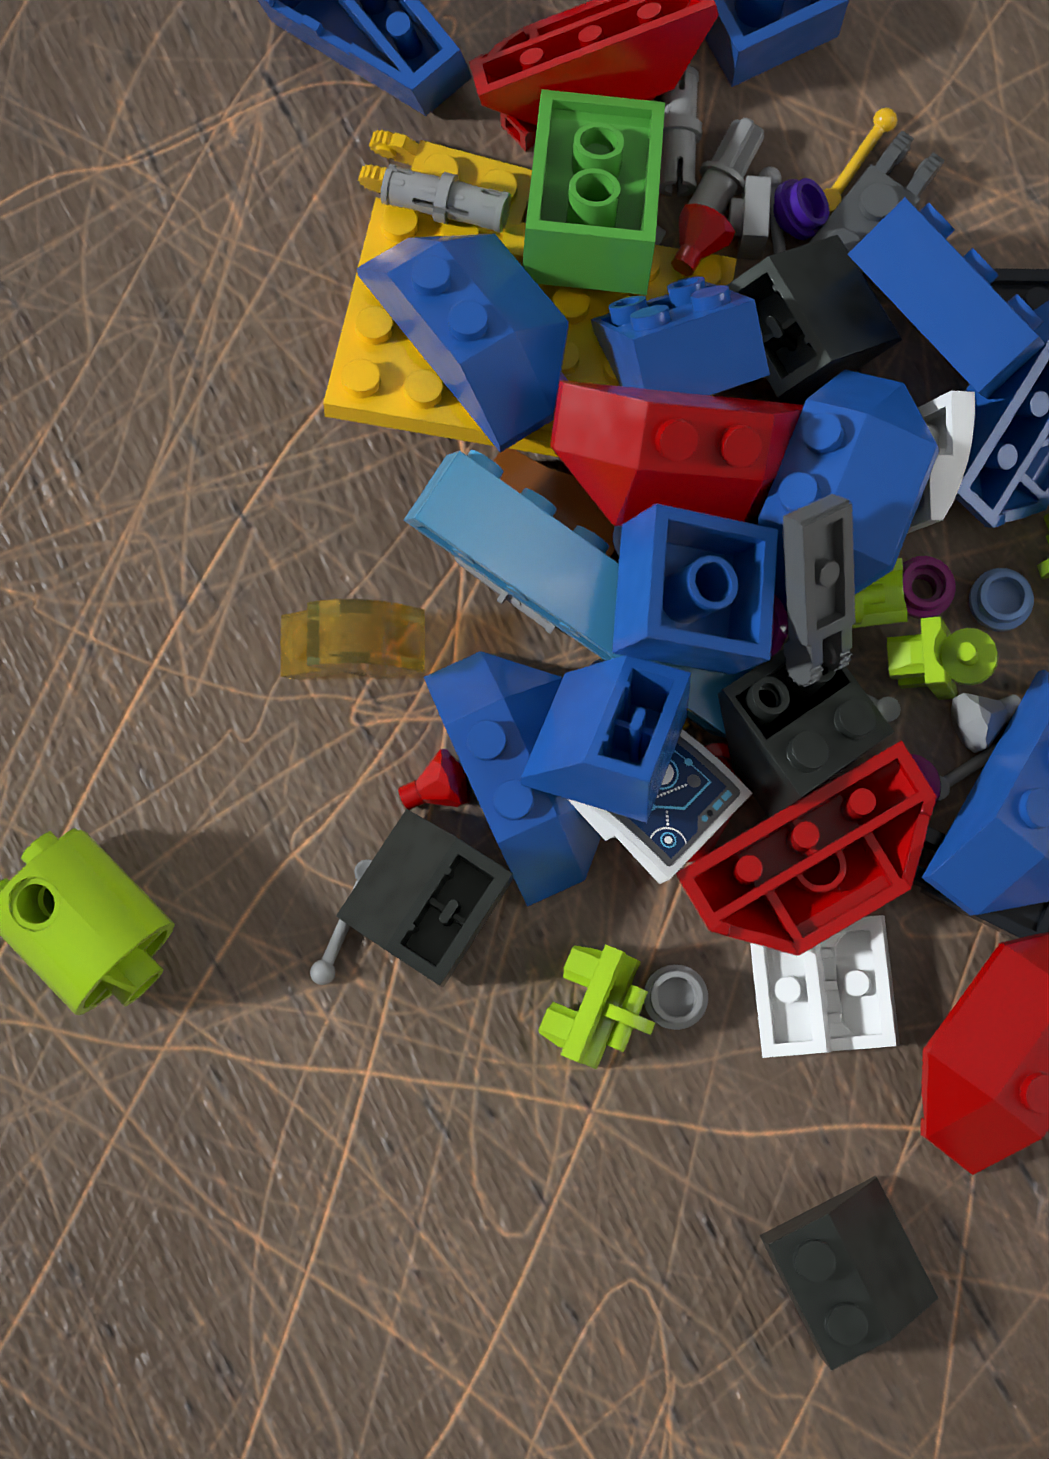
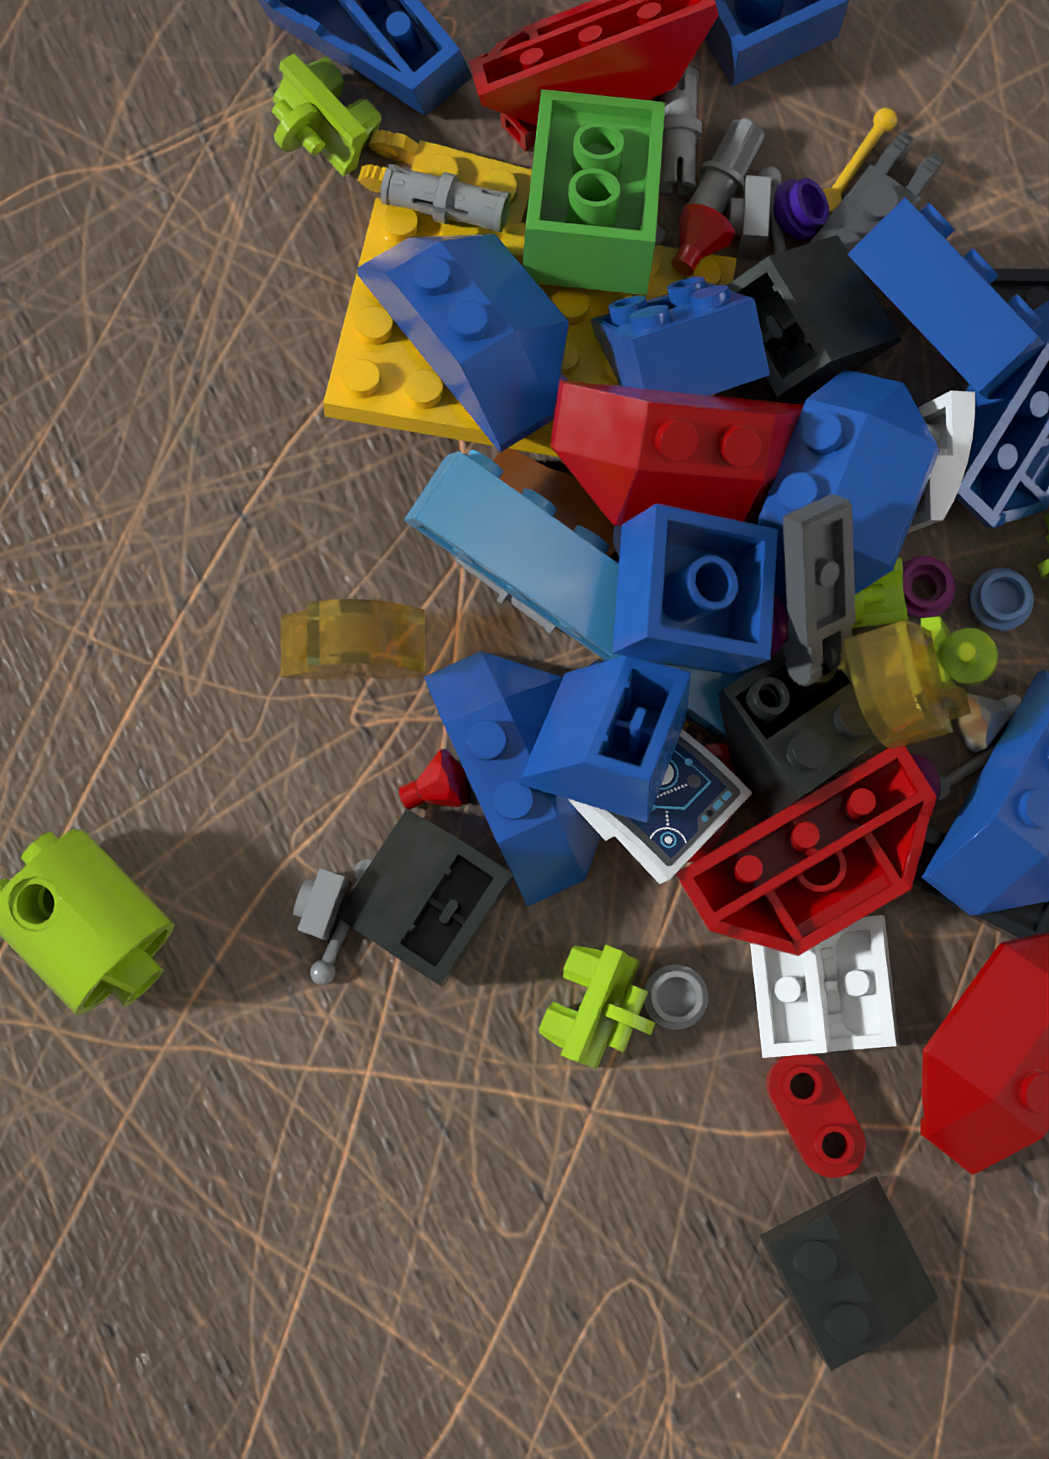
none -> lime hips [272,53,382,177]
none -> light grey plate [293,868,351,941]
none -> red plate [766,1054,866,1178]
none -> clear yellow brick [843,620,971,749]

